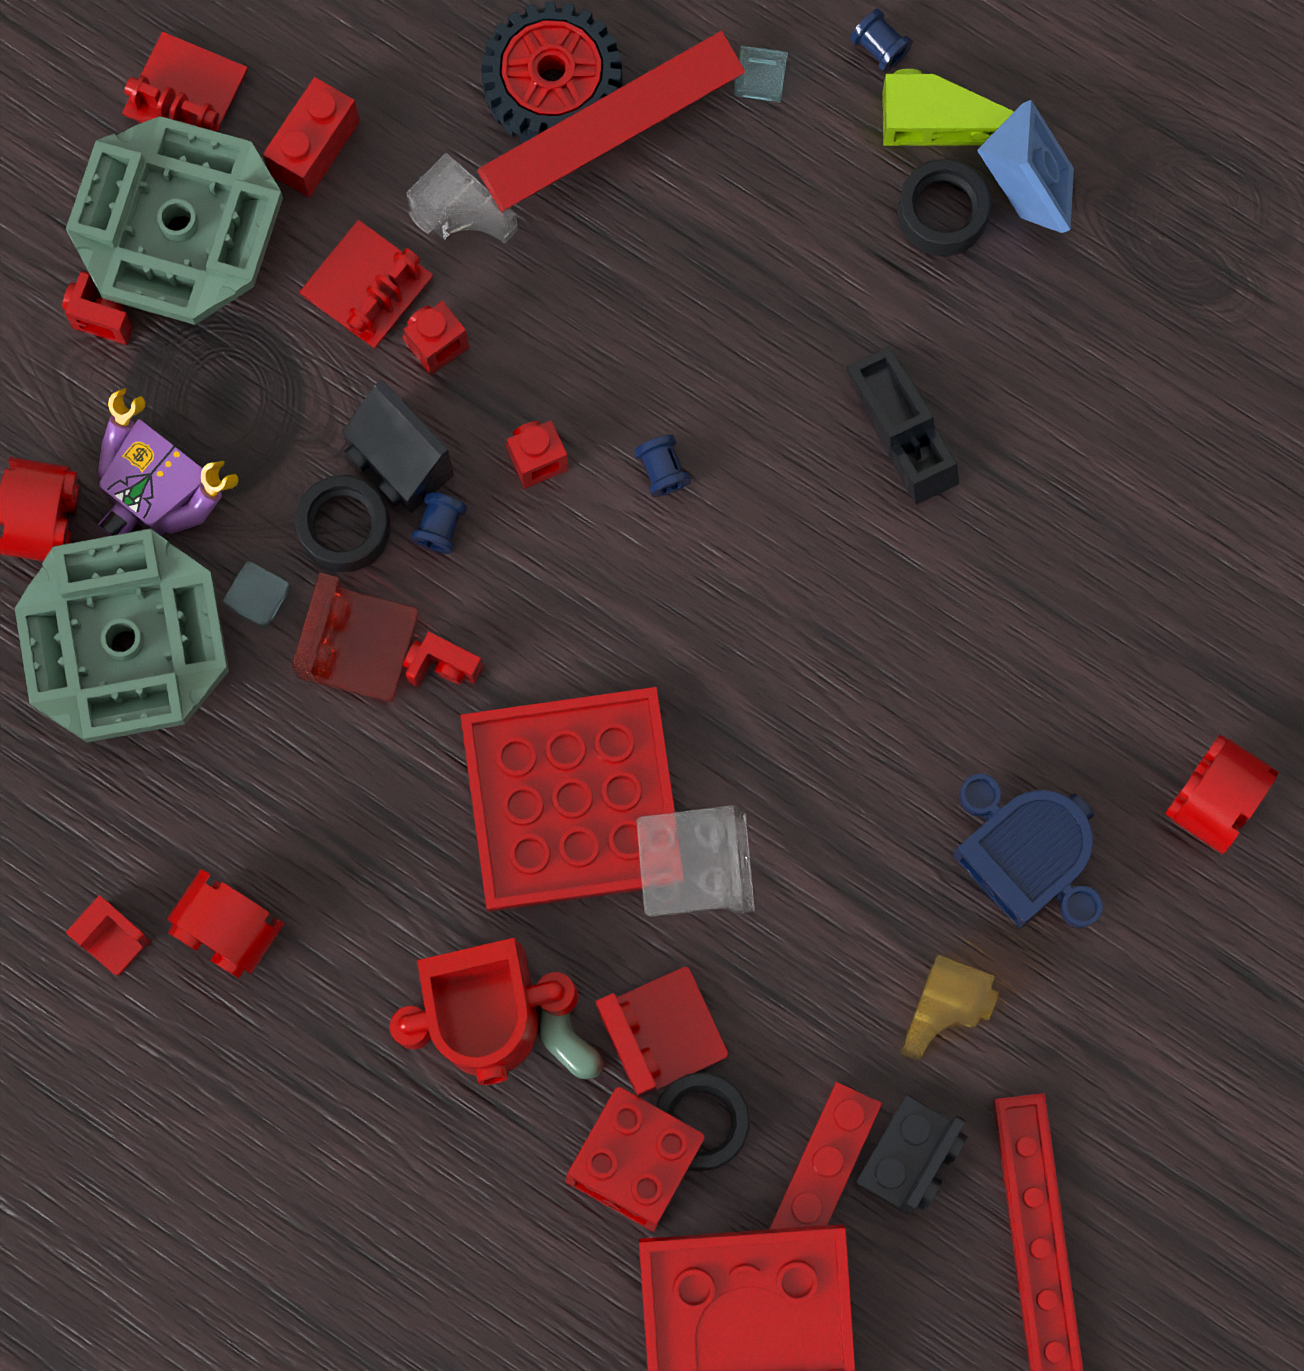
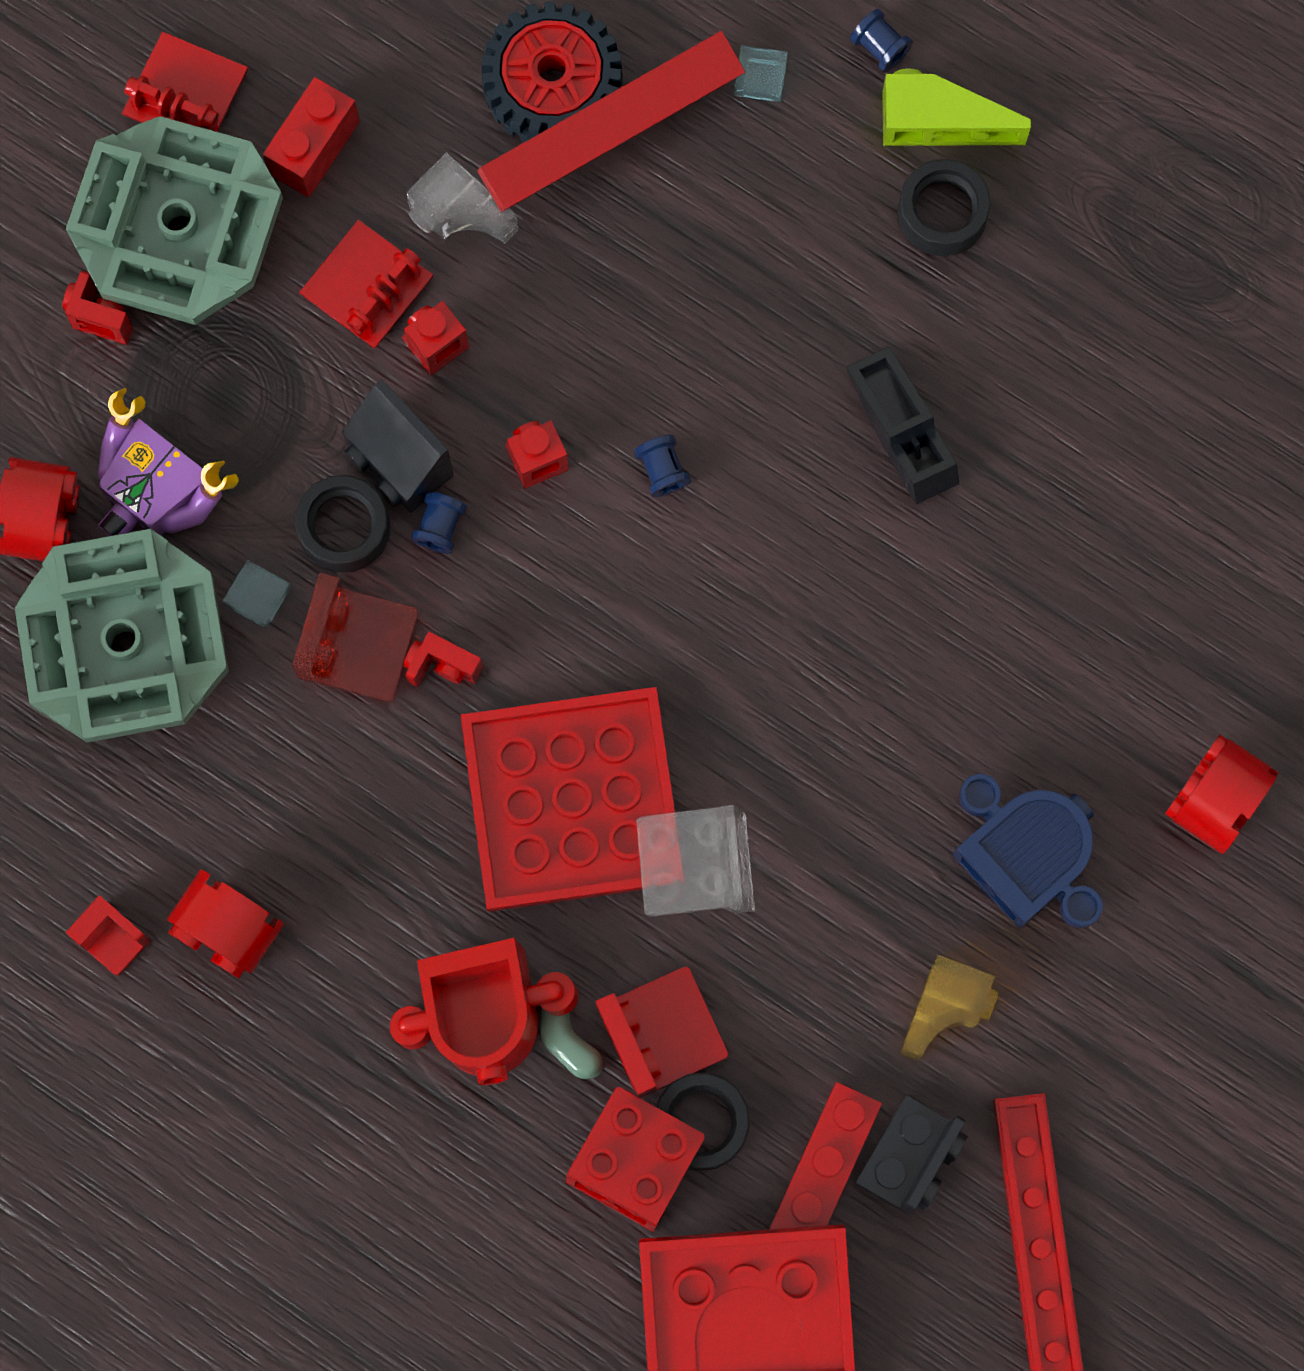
medium blue slope [977,100,1074,233] -> none

